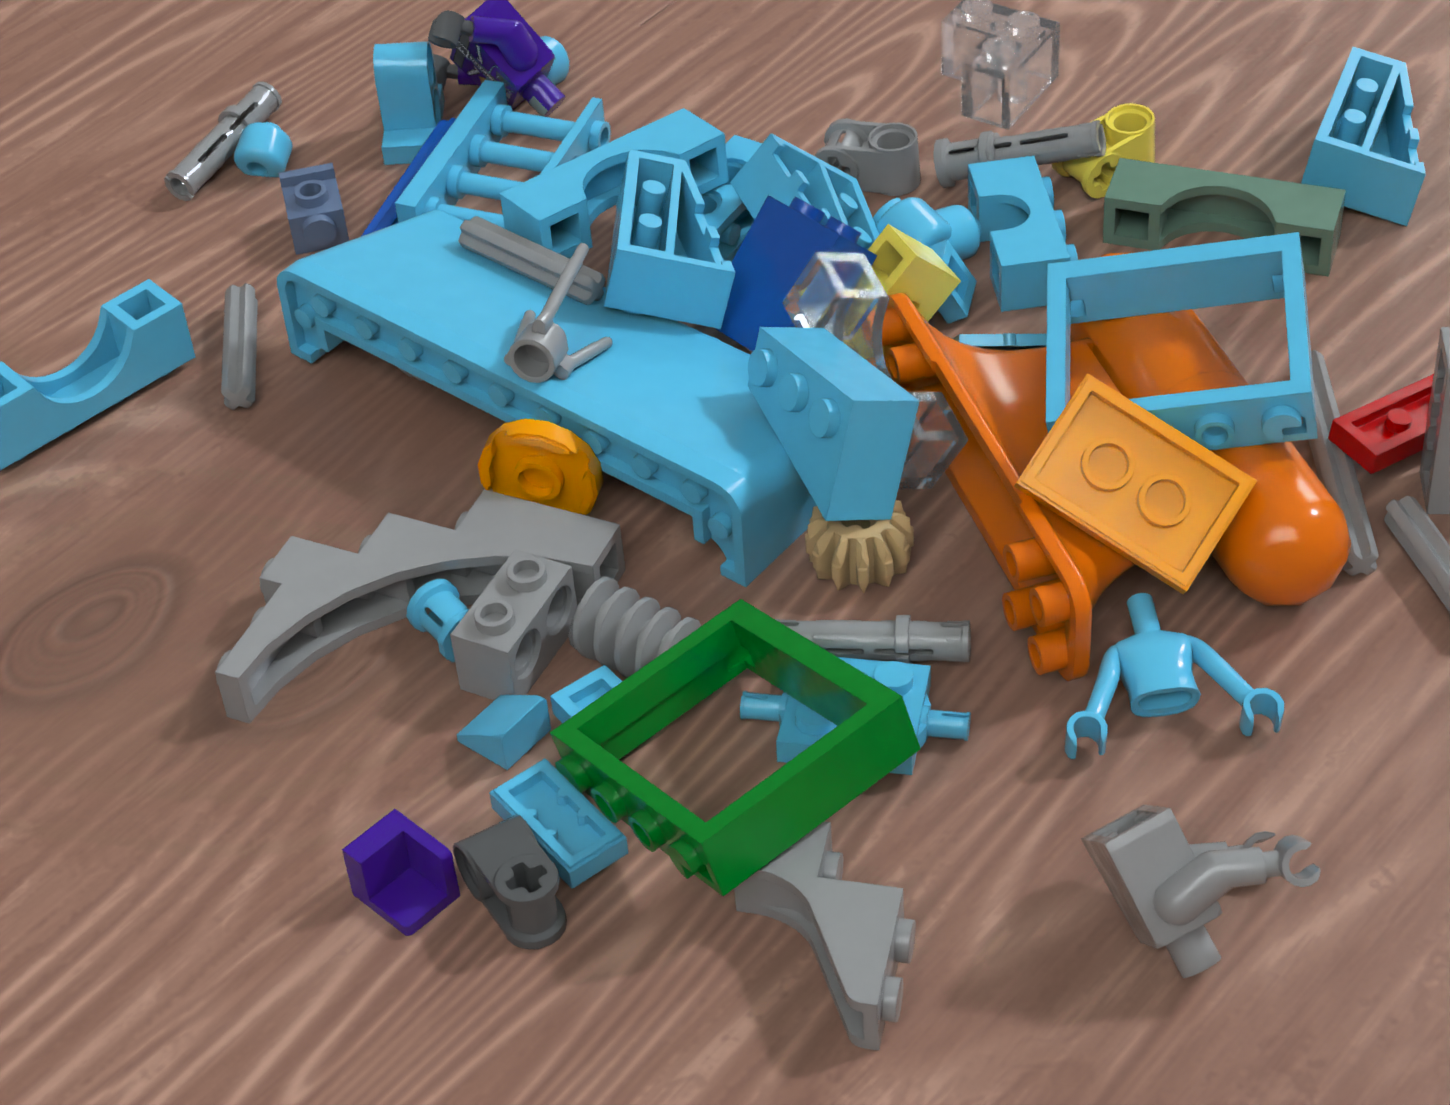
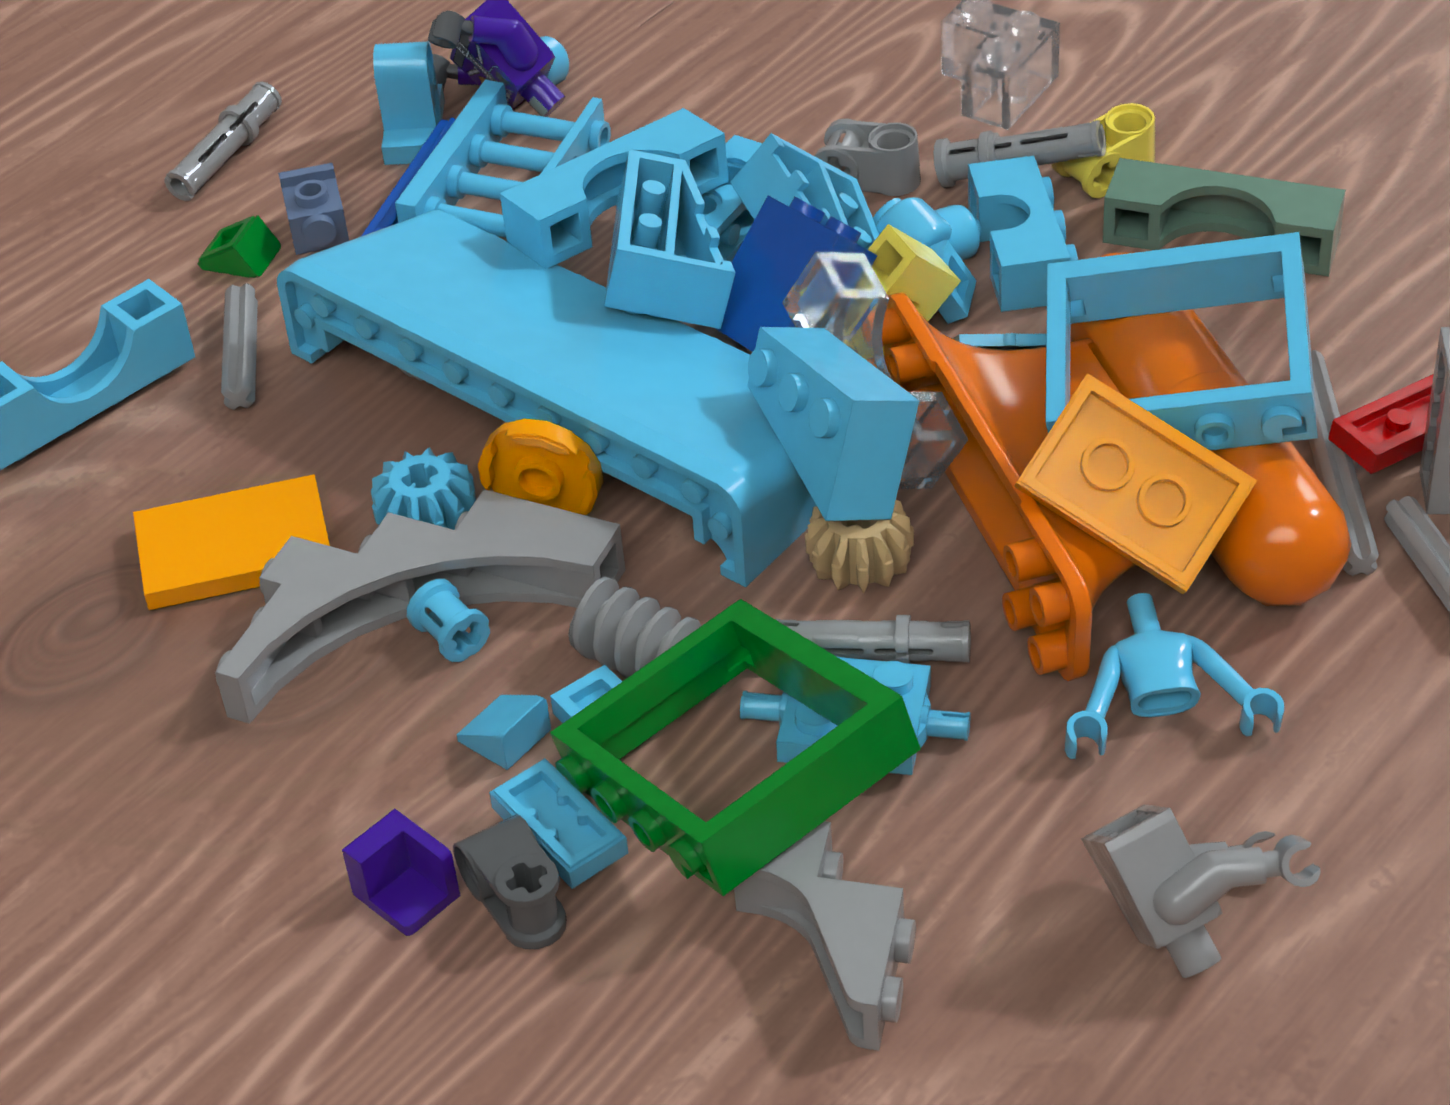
medium azure piece [234,122,293,177] -> none
light grey brick [450,549,577,700] -> none
light grey axle [458,216,606,305] -> none
light grey plant [504,243,613,383] -> none
medium azure wedge [1301,47,1426,226] -> none
none -> light orange tile [133,474,330,610]
none -> green slope [197,215,281,278]
none -> medium azure gear [371,447,476,530]

